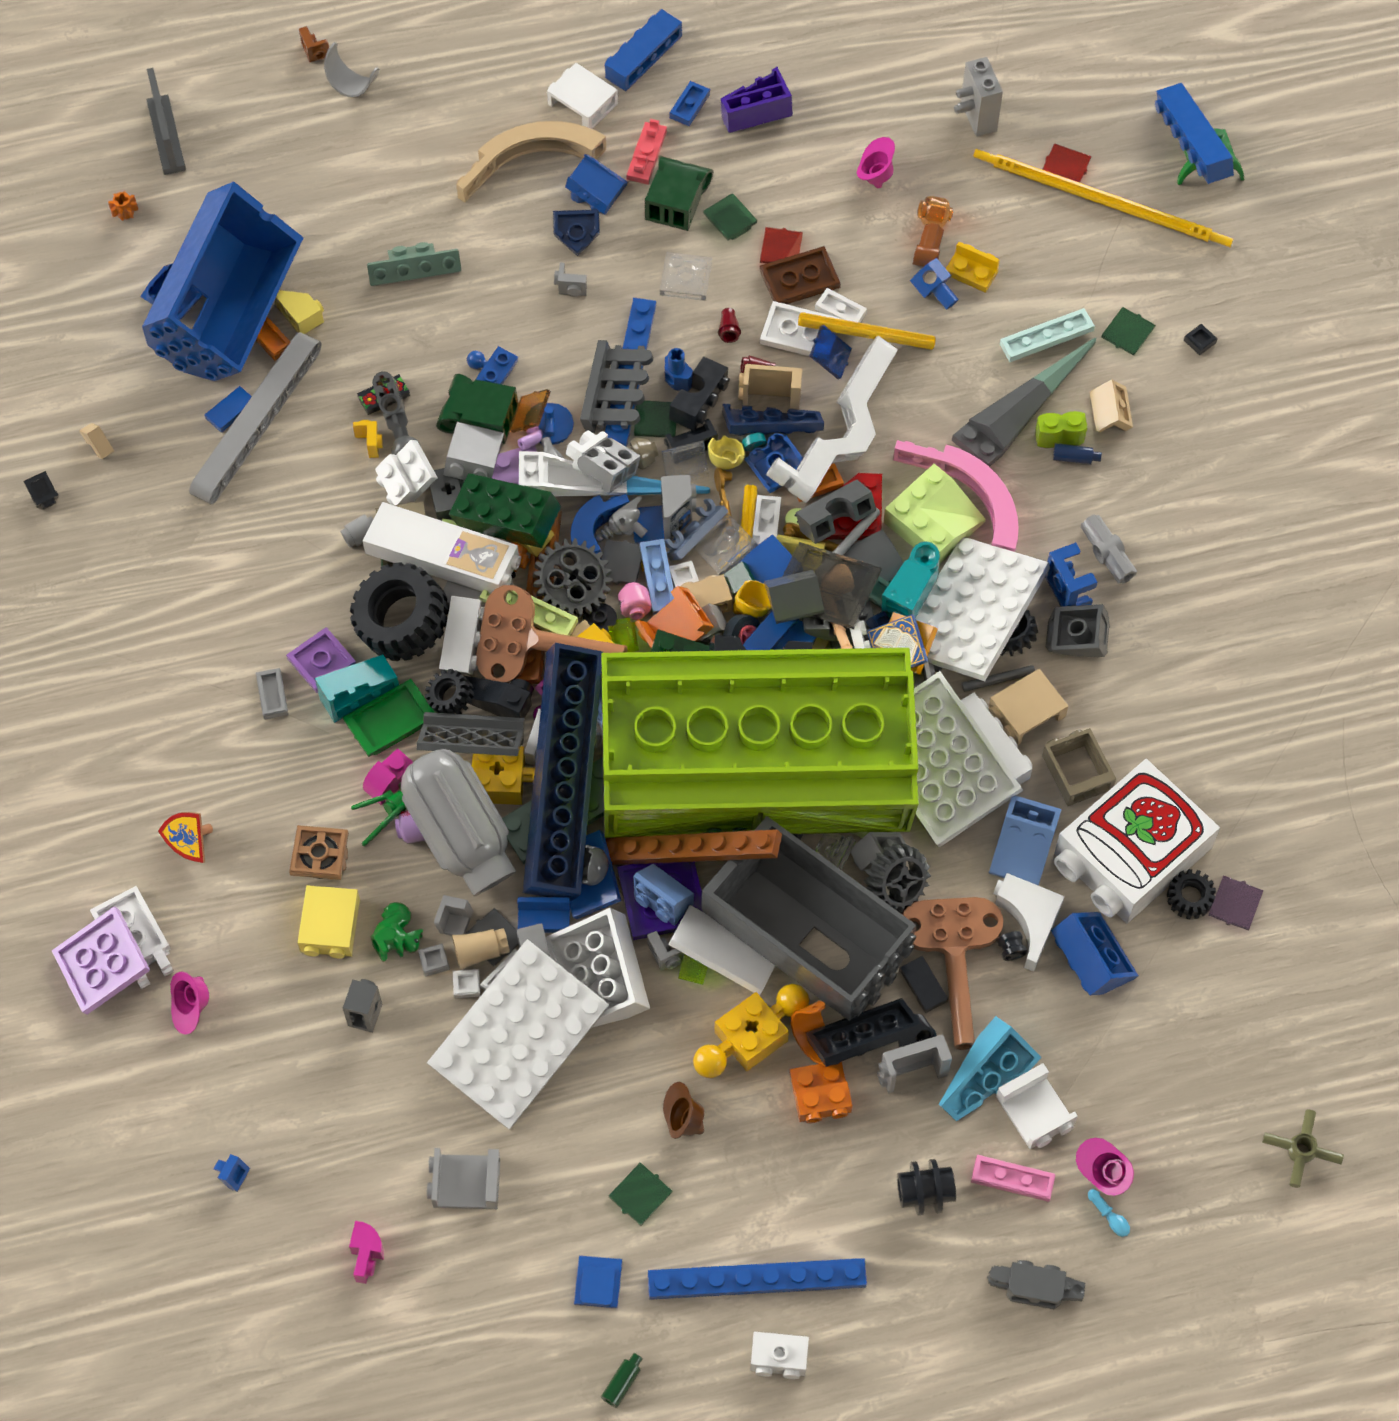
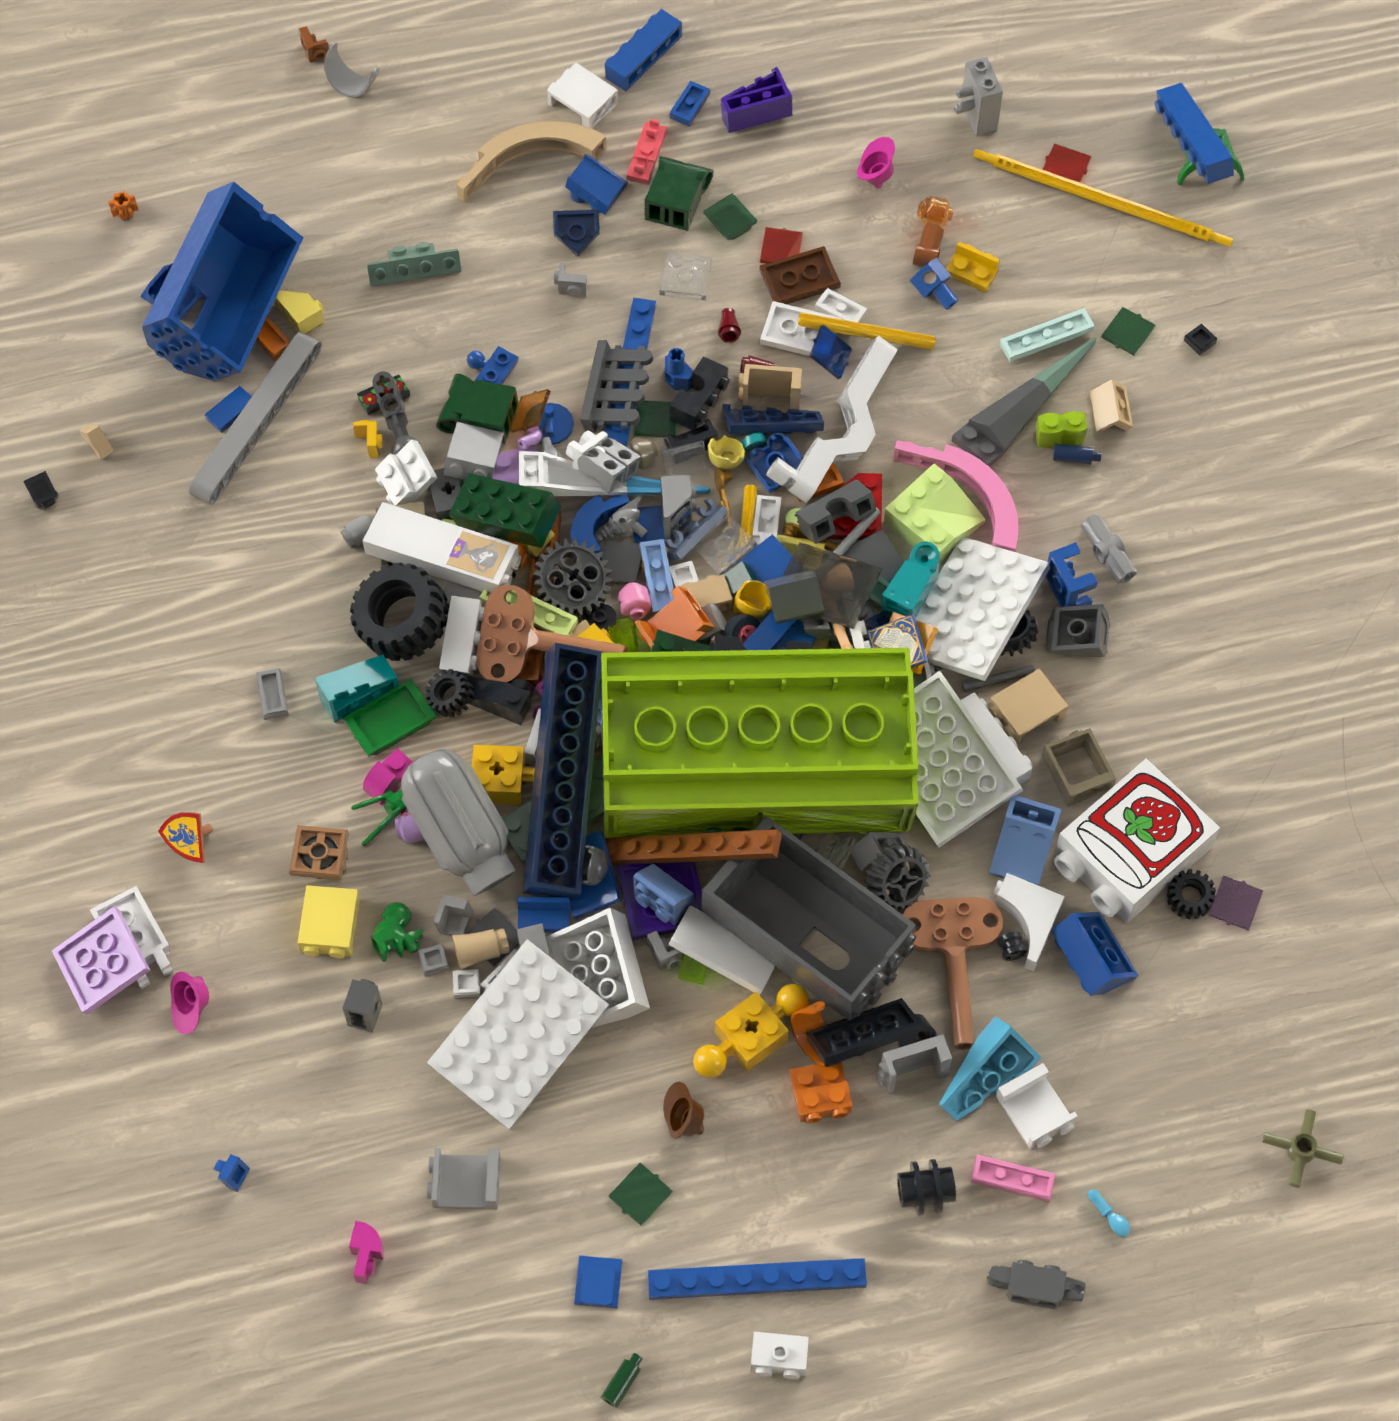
dark grey fence [146,68,186,175] -> none
medium lavender plate [286,627,356,693] -> none
dark grey fence [417,712,525,756] -> none
black tile [900,956,948,1013] -> none
dark pink piece [1076,1138,1134,1196] -> none

